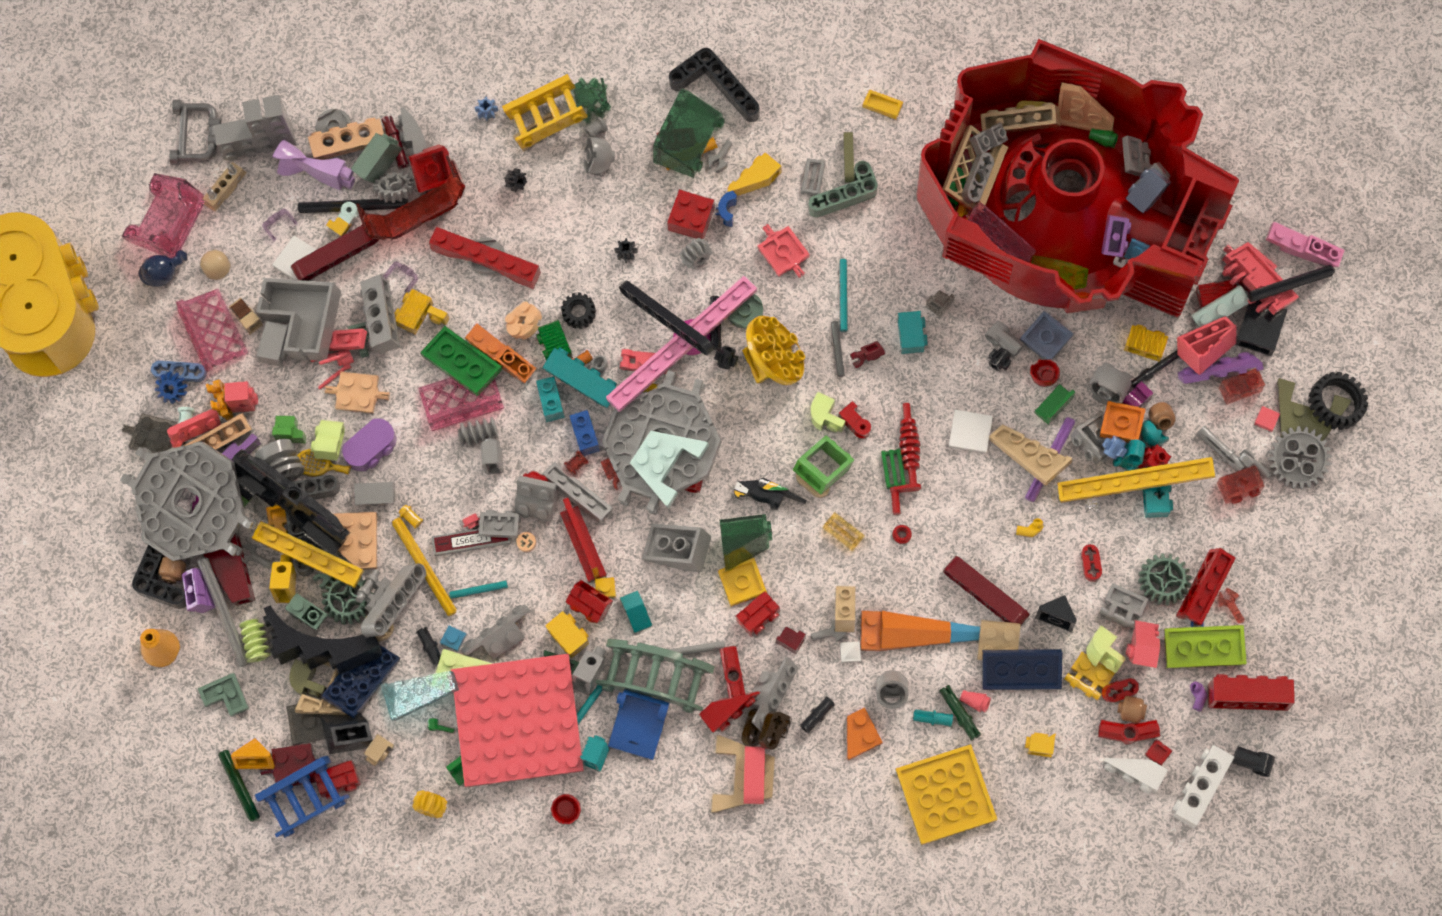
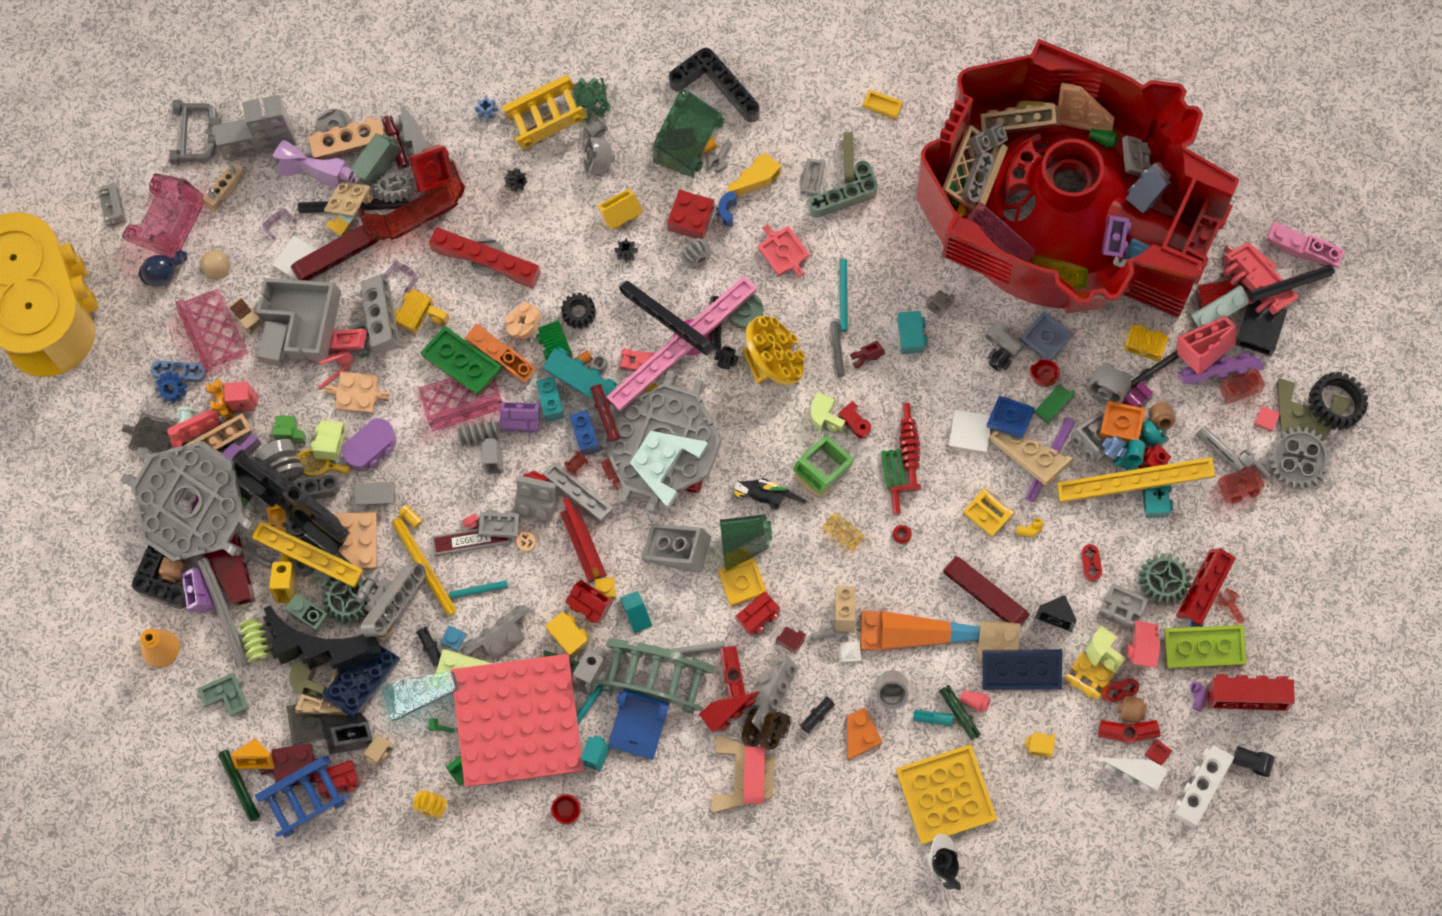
none -> light grey hinge [97,182,126,227]
none -> tan hinge [324,181,372,216]
none -> medium lavender brick [500,402,540,433]
none -> dark red pin [590,384,620,442]
none -> yellow brick [597,188,643,230]
none -> black hair [927,834,961,890]
none -> yellow plate [963,488,1015,538]
none -> blue tile [986,395,1035,439]

